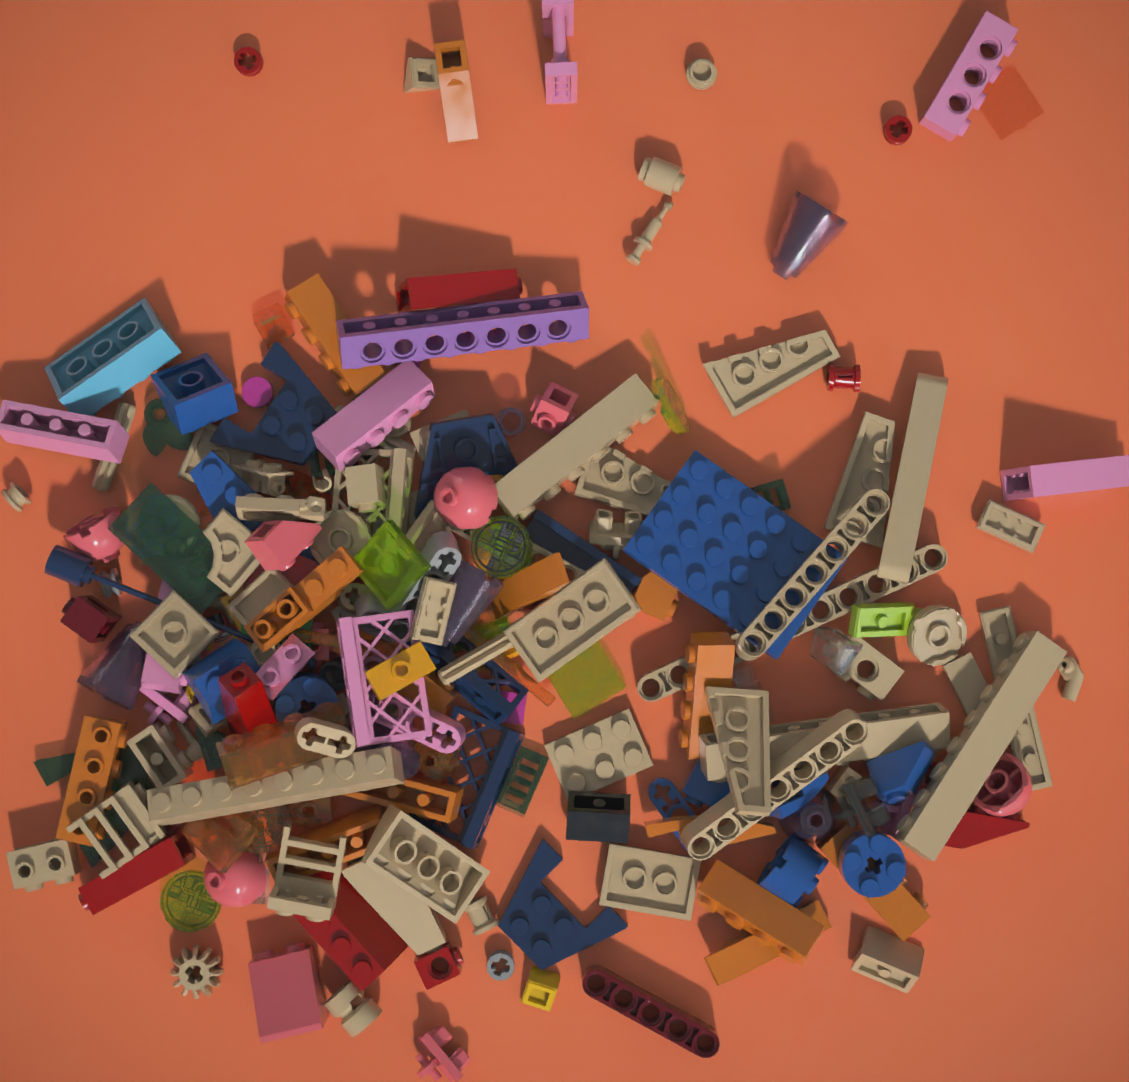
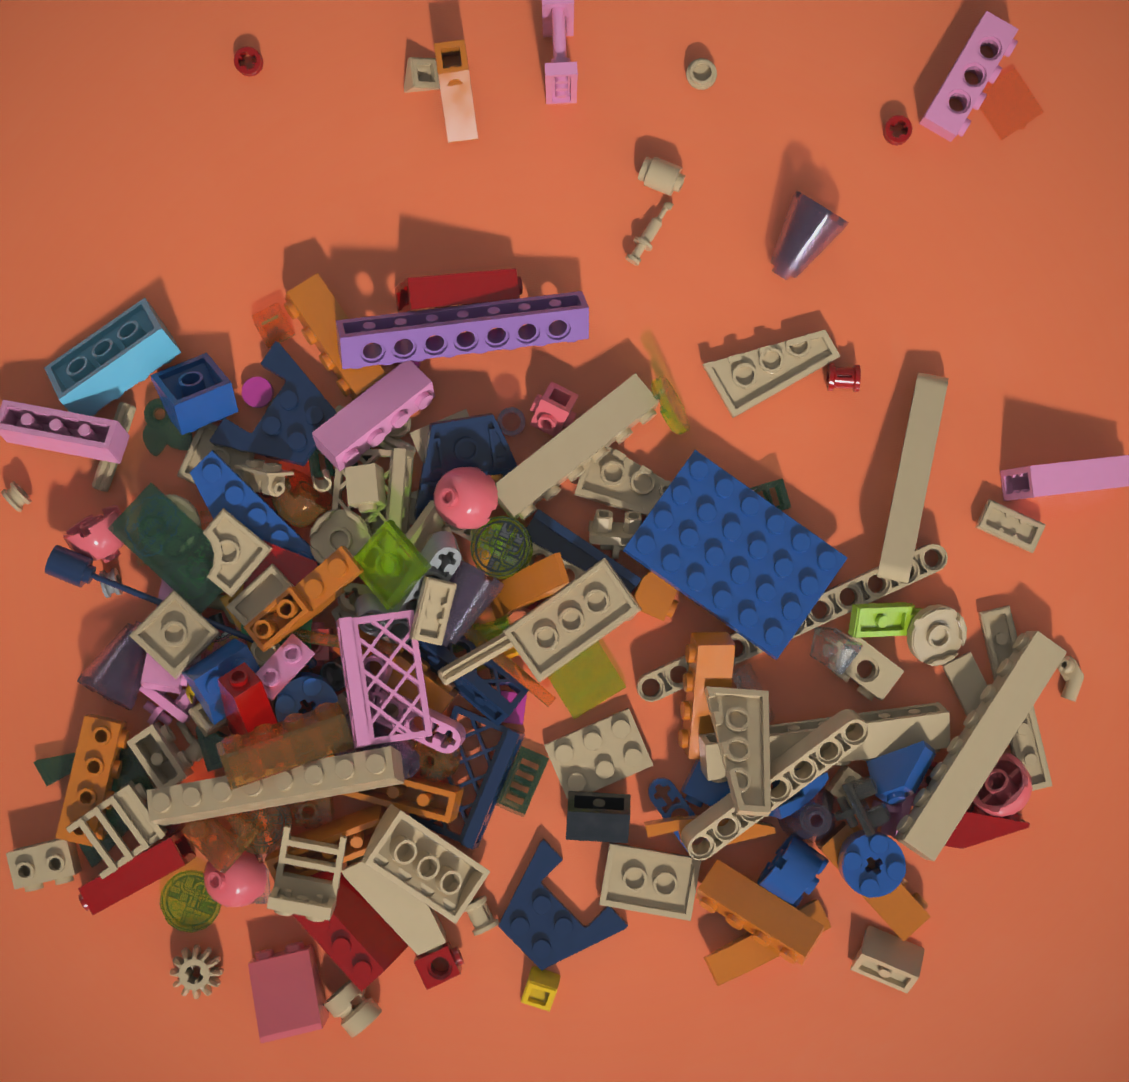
dark red brick [60,595,121,644] -> none
tan hinge [235,493,326,522] -> none
coral slope [244,520,322,571] -> none
tan beam [294,717,356,758] -> none
light orange plate [364,641,436,701] -> none
coral hips [415,1025,471,1082] -> none
light grey bush [487,950,515,981] -> none
dark red beam [582,965,720,1058] -> none
tan beam [735,489,890,661] -> none
tan wing [824,411,895,549] -> none

